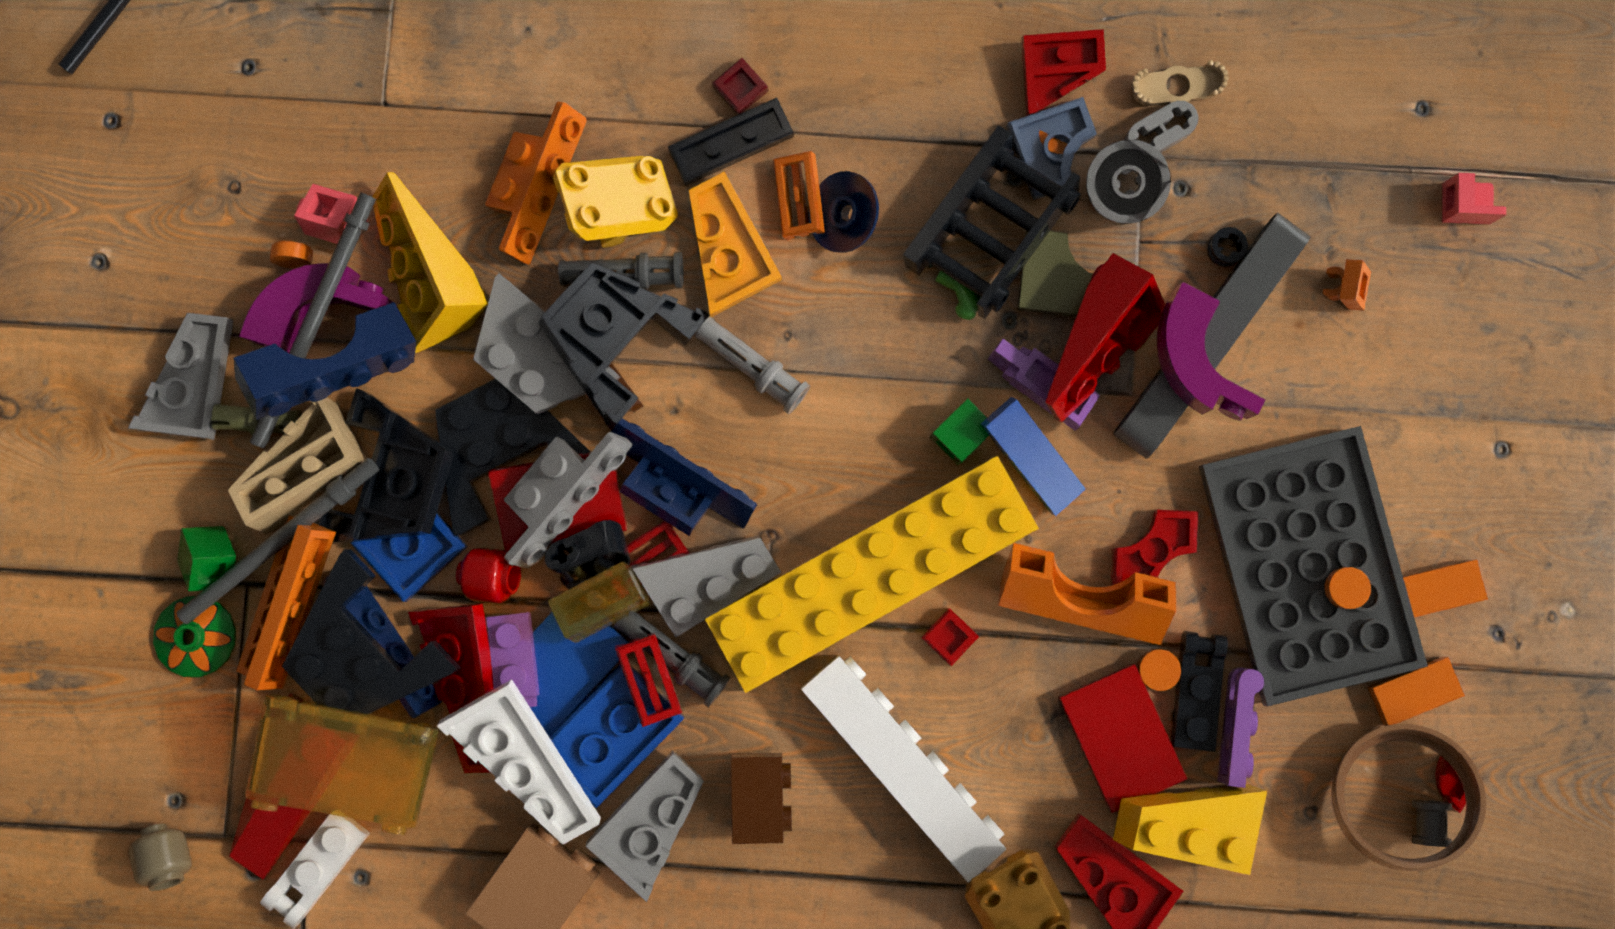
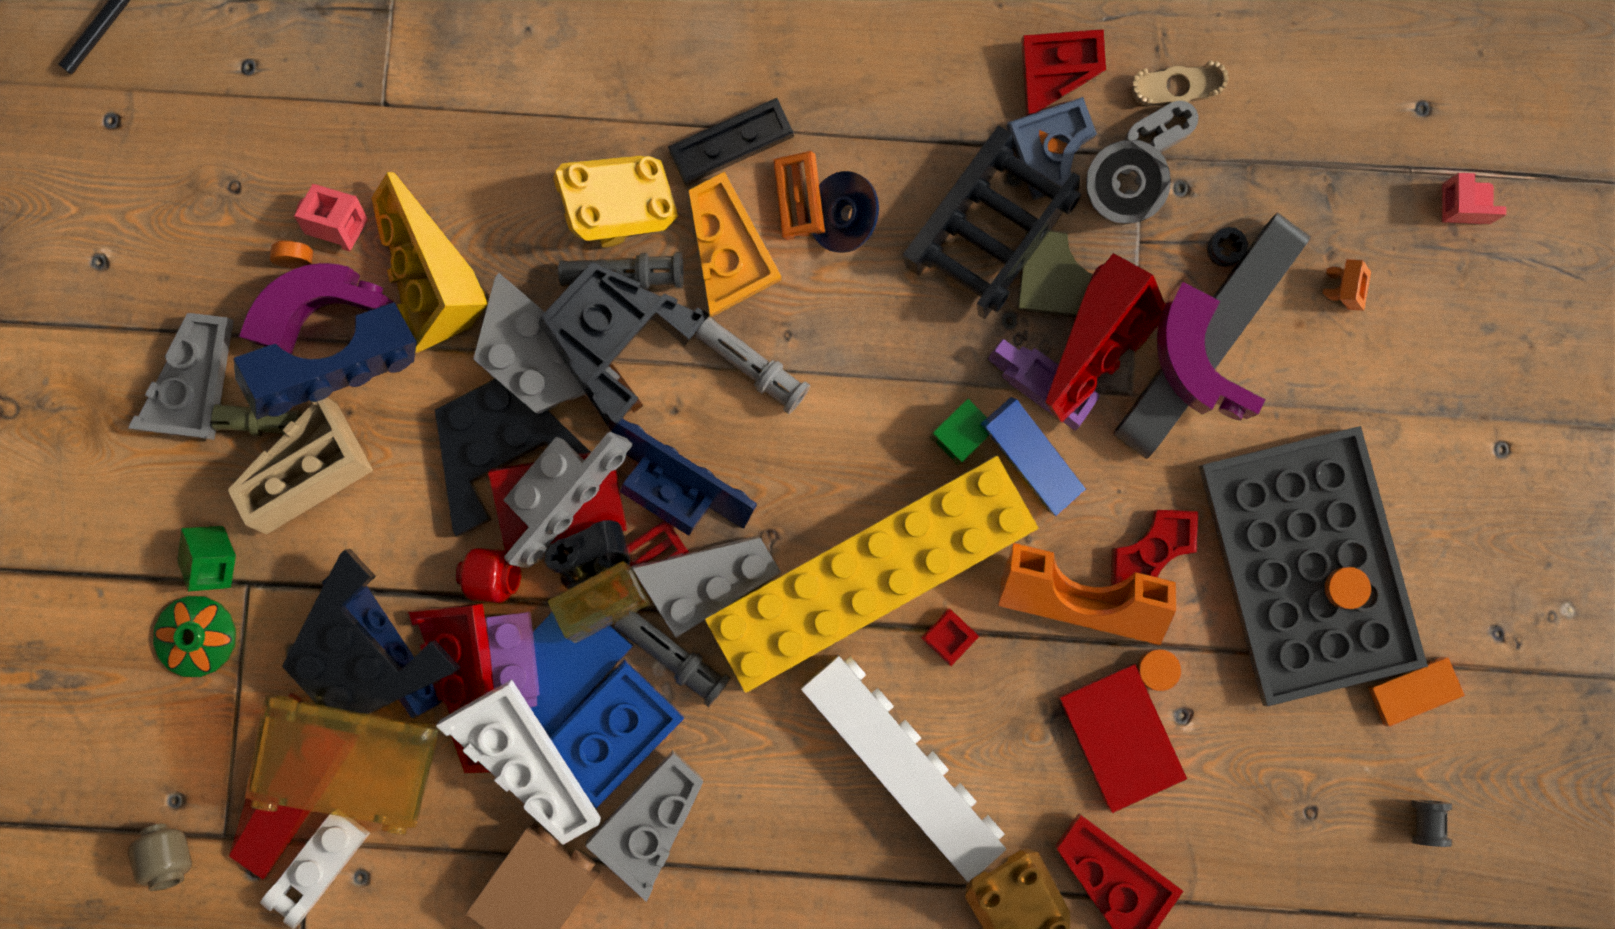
dark grey bar [177,458,379,624] -> none
orange fence [236,515,336,691] -> none
dark grey bar [250,192,376,448] -> none
black wing [314,388,454,544] -> none
blue tile [350,513,468,602] -> none
orange bracket [485,101,587,265] -> none
red tile [615,632,682,727] -> none
dark red tile [712,58,769,115] -> none
reddish brown brick [731,753,792,844] -> none
bright green arm [935,271,981,320] -> none
yellow wedge [1113,784,1267,875] -> none
black plate [1171,631,1228,752] -> none
medium lavender plate [1217,667,1264,788] -> none
medium nougat piece [1331,724,1486,871] -> none
orange tile [1403,559,1488,618] -> none
red tile [1435,756,1466,813] -> none

